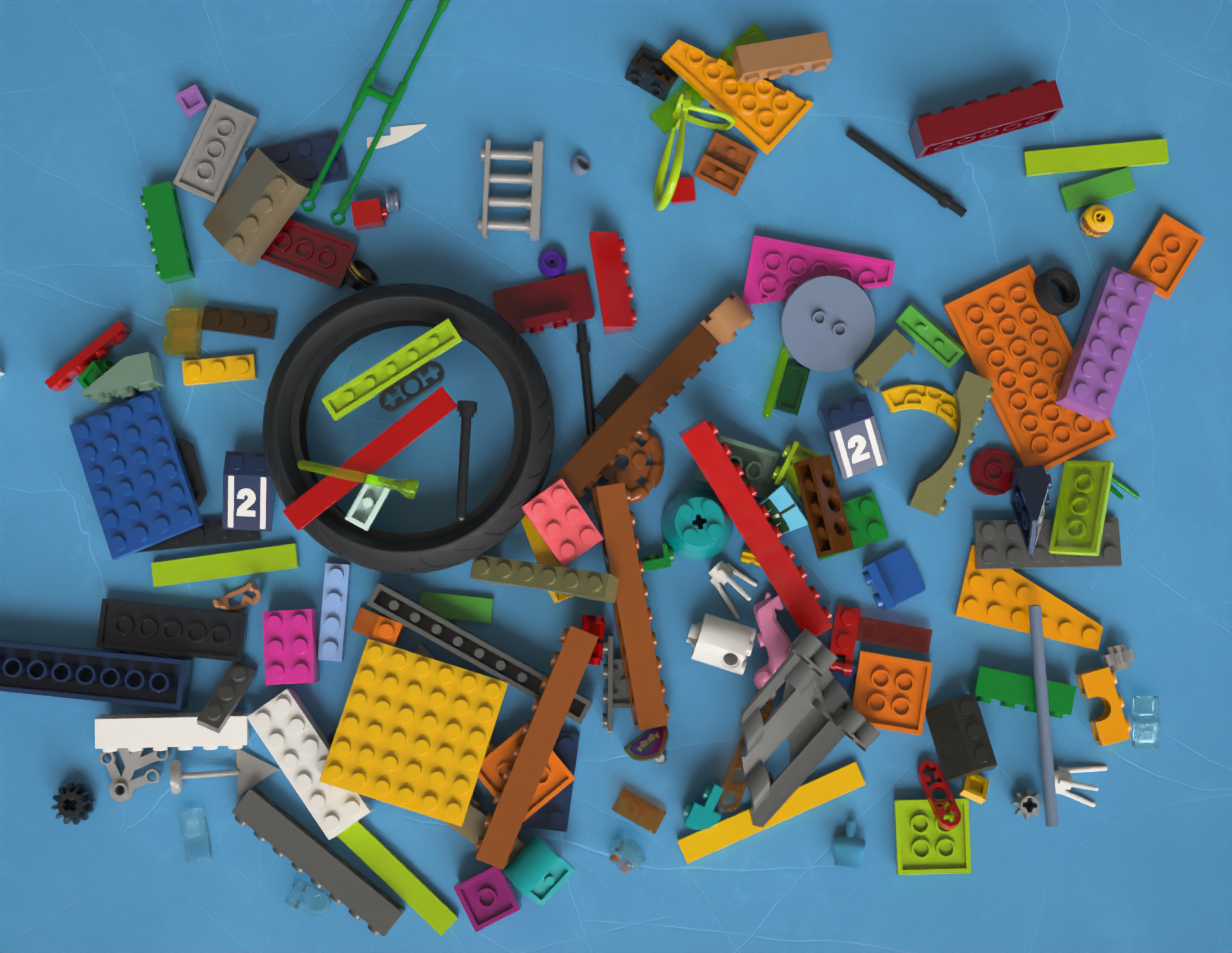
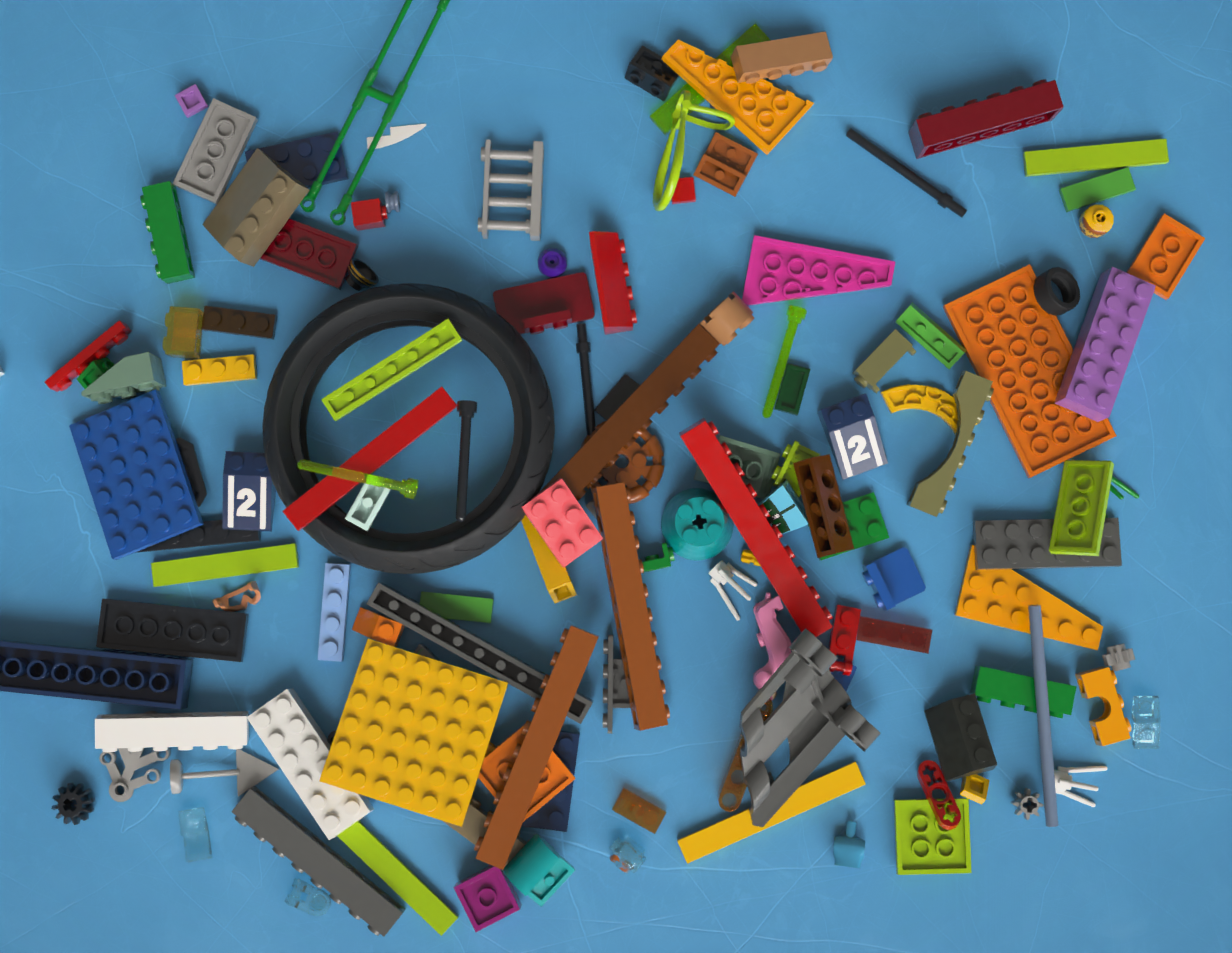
dark grey plate [197,662,256,734] -> none
dark pink brick [263,609,319,685] -> none
black beam [379,361,445,412] -> none
olive arch [470,555,619,603] -> none
sand blue hinge [570,155,591,176] -> none
red hinge [581,615,606,665] -> none
shield [624,725,669,764] -> none
teal brick [681,780,724,830] -> none
white cylinder [686,613,757,675] -> none
sand blue plate [780,275,875,372] -> none
orange plate [851,651,933,736] -> none
dark red tile [969,448,1018,496] -> none
dark blue slope [1010,465,1052,555] -> none

